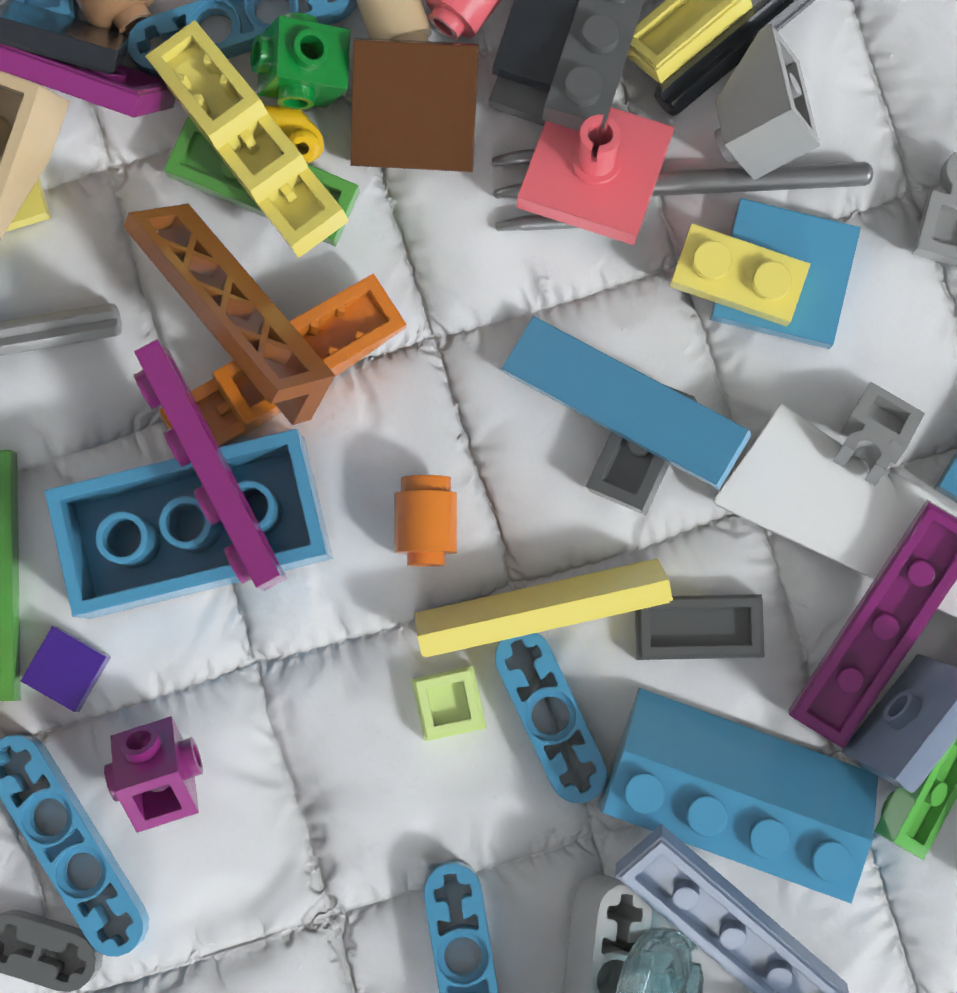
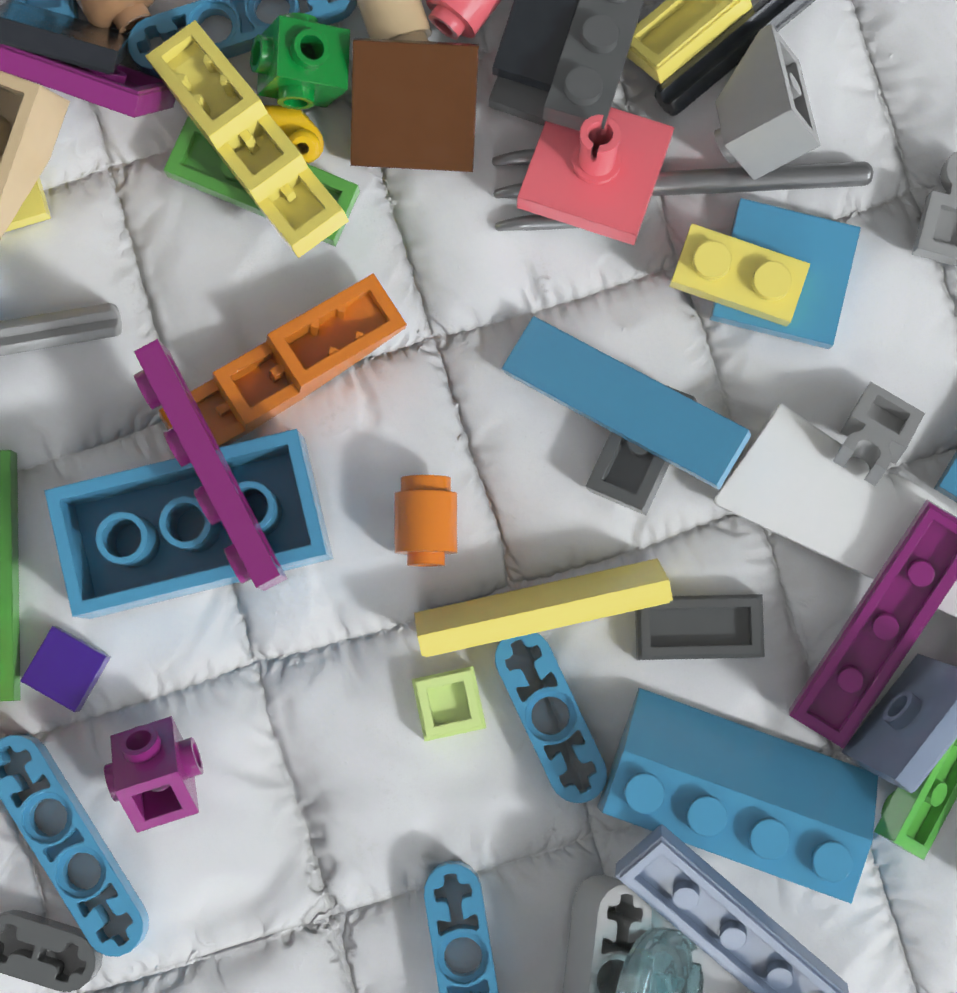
dark orange fence [123,203,335,425] -> none

